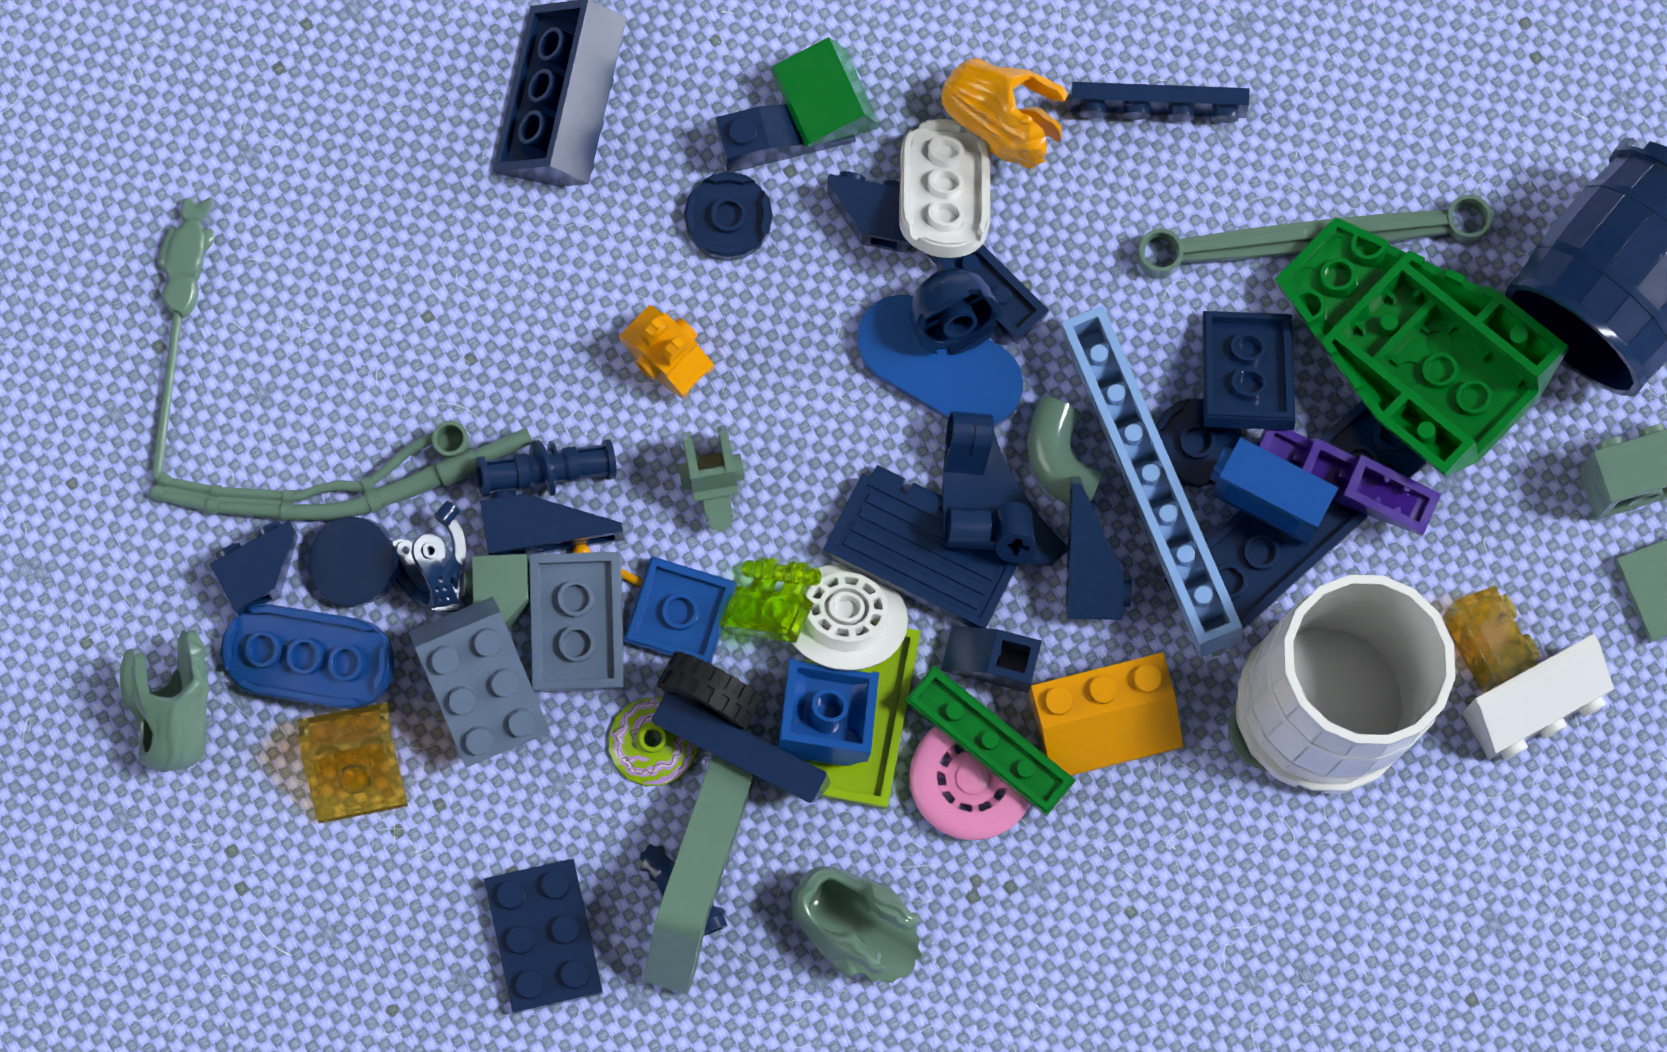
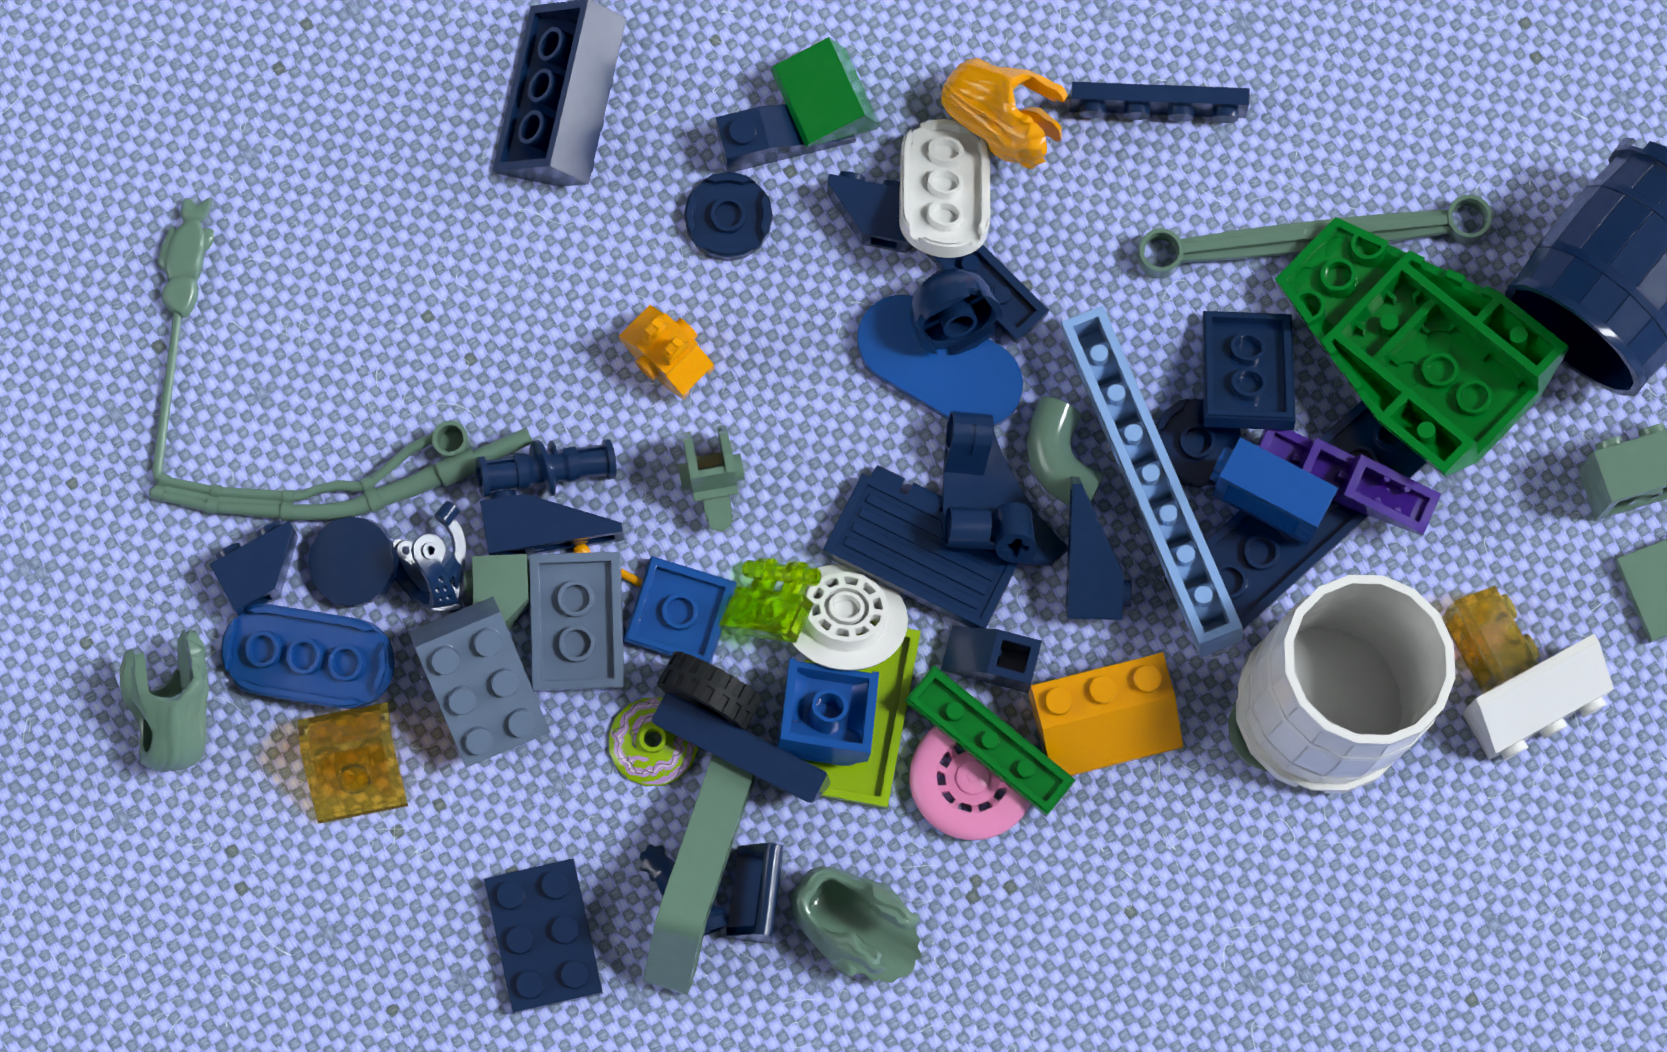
none -> dark blue tile [726,843,783,944]

